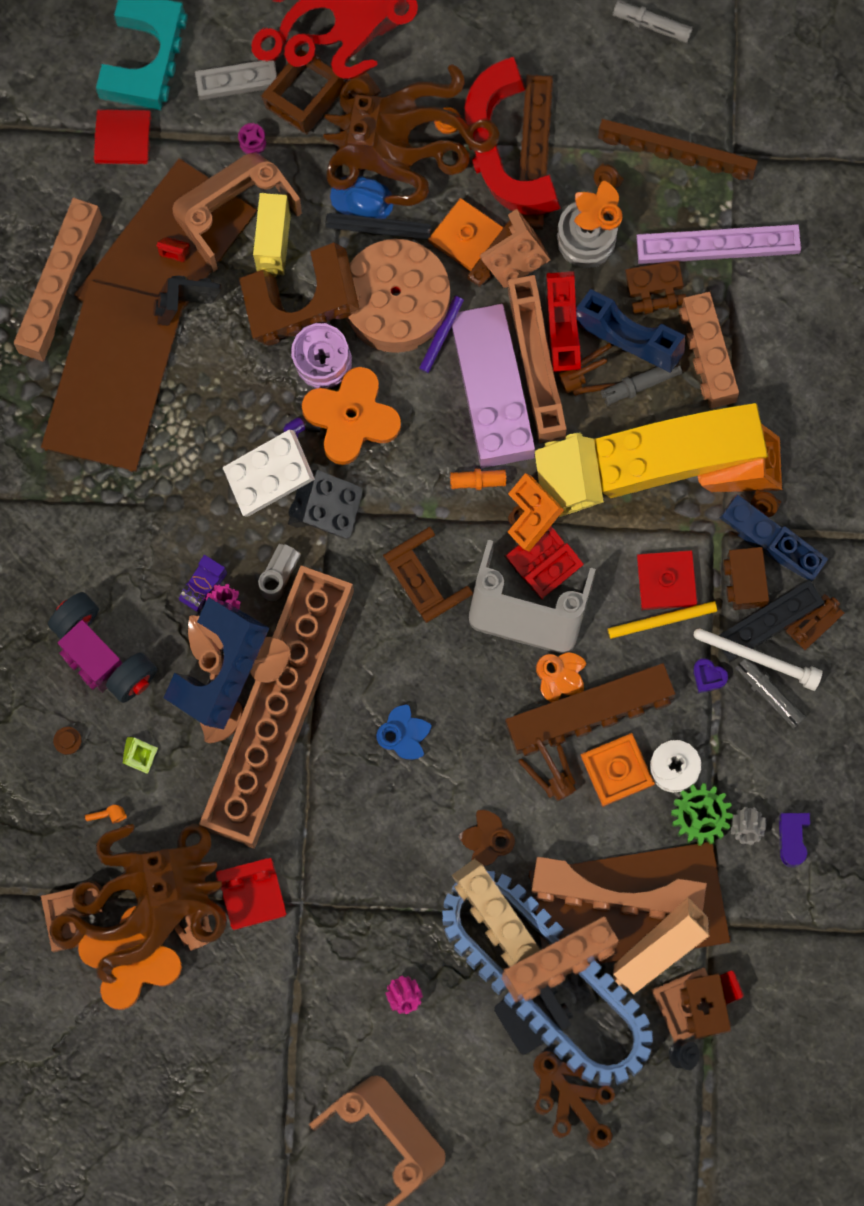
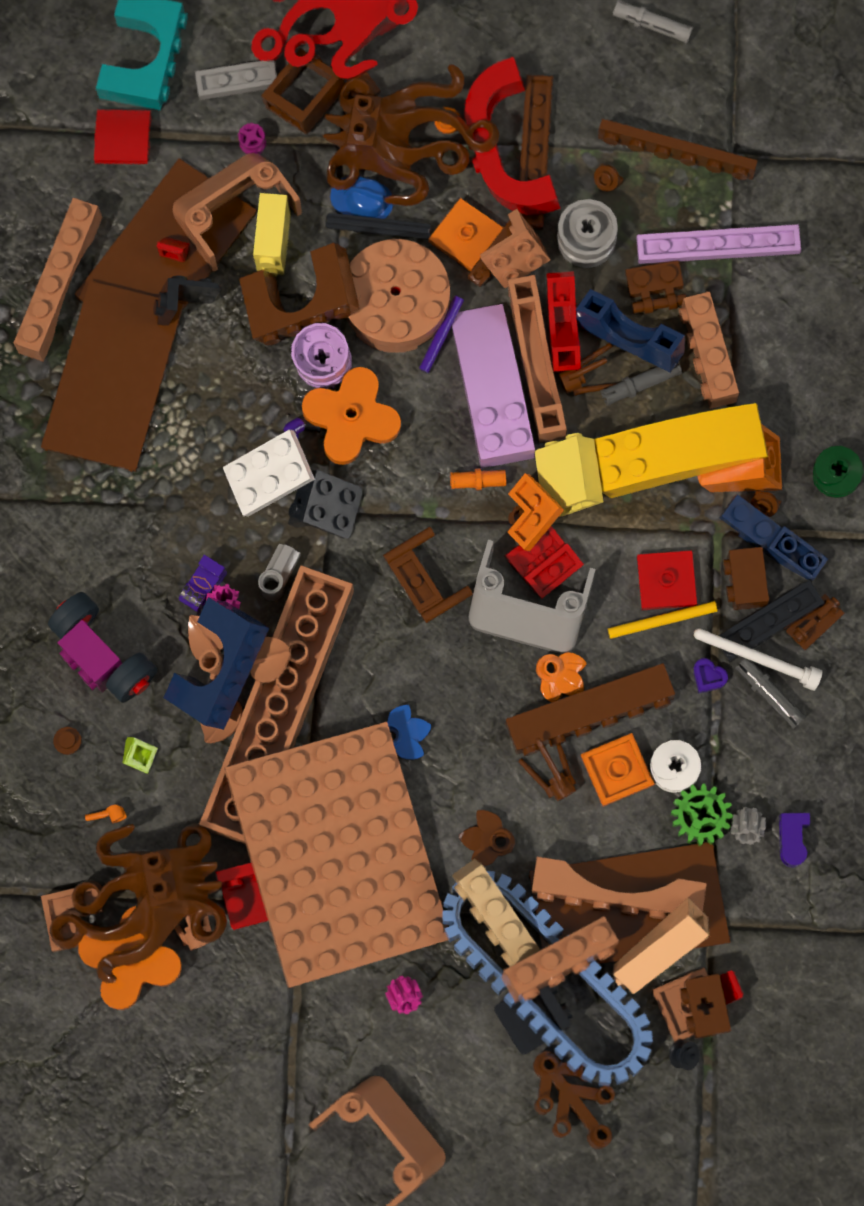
orange plate [574,181,622,230] -> none
none -> nougat plate [224,722,448,988]
none -> dark green piece [813,446,863,498]

